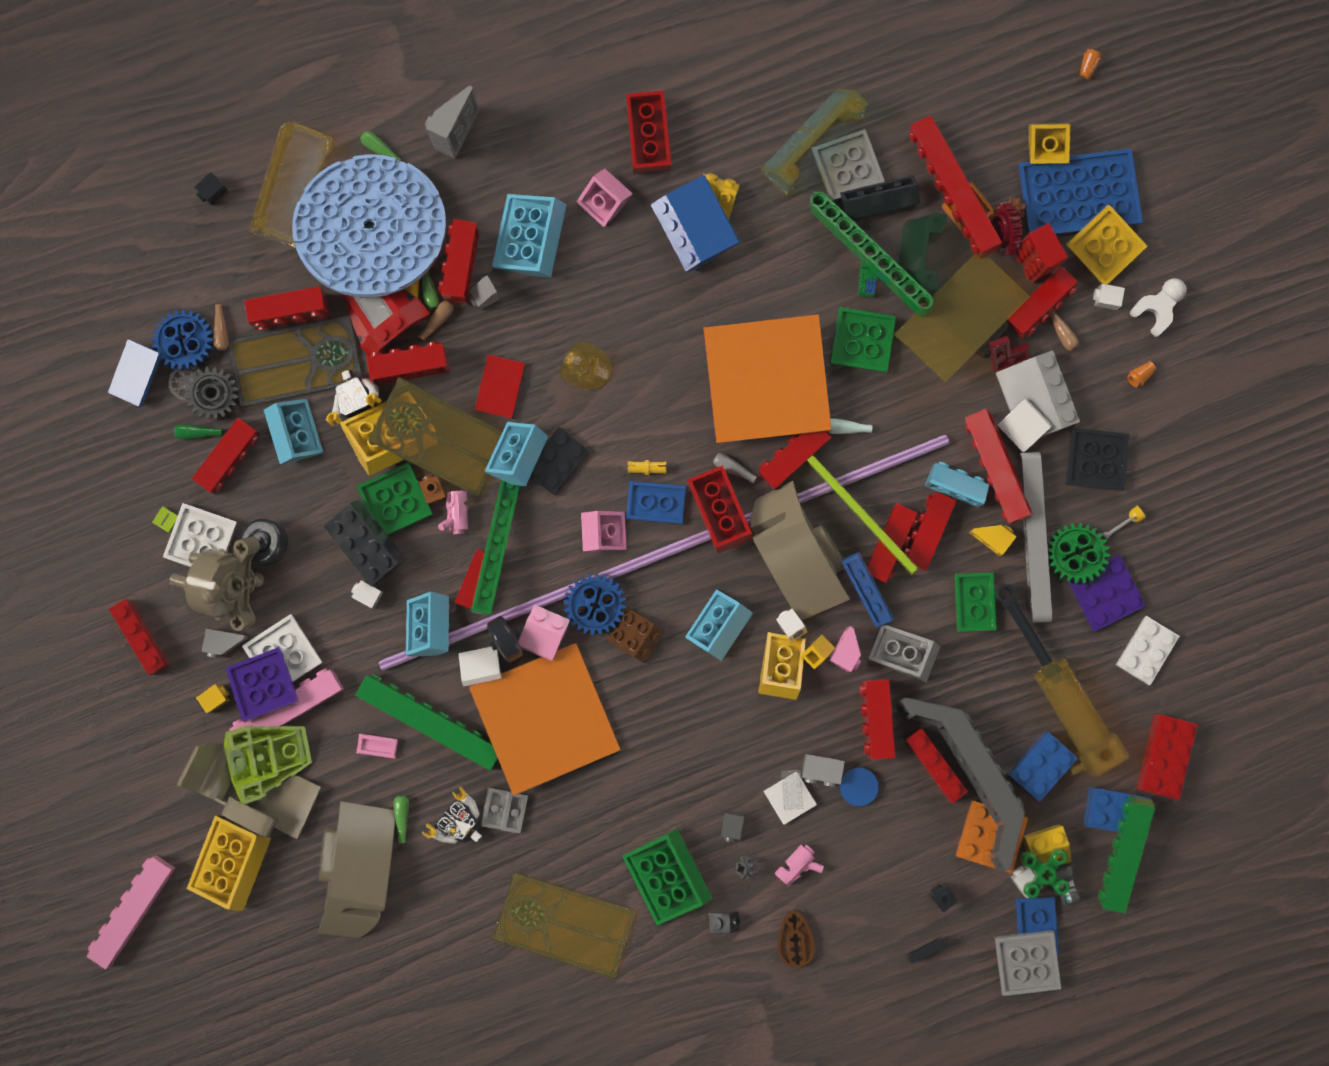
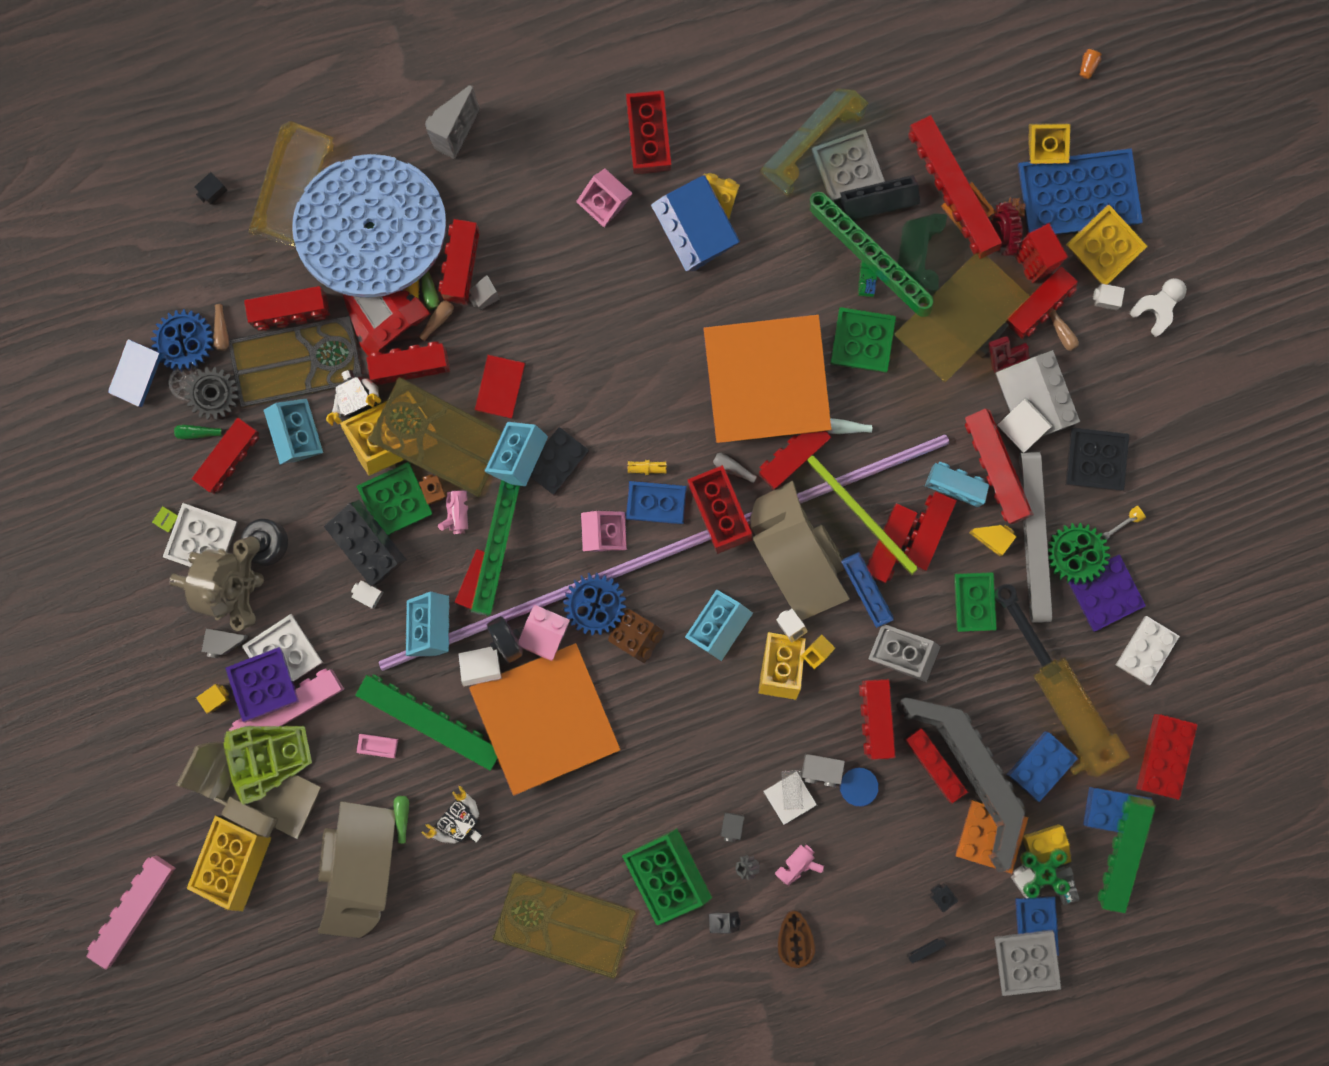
red brick [109,599,170,675] -> none
bright green piece [360,131,402,161] -> none
light grey slope [480,787,528,834] -> none
medium azure slope [492,194,567,278] -> none
clear yellow hat [560,341,611,390] -> none
bright pink slope [827,627,861,672] -> none
orange cone [1127,361,1156,388] -> none

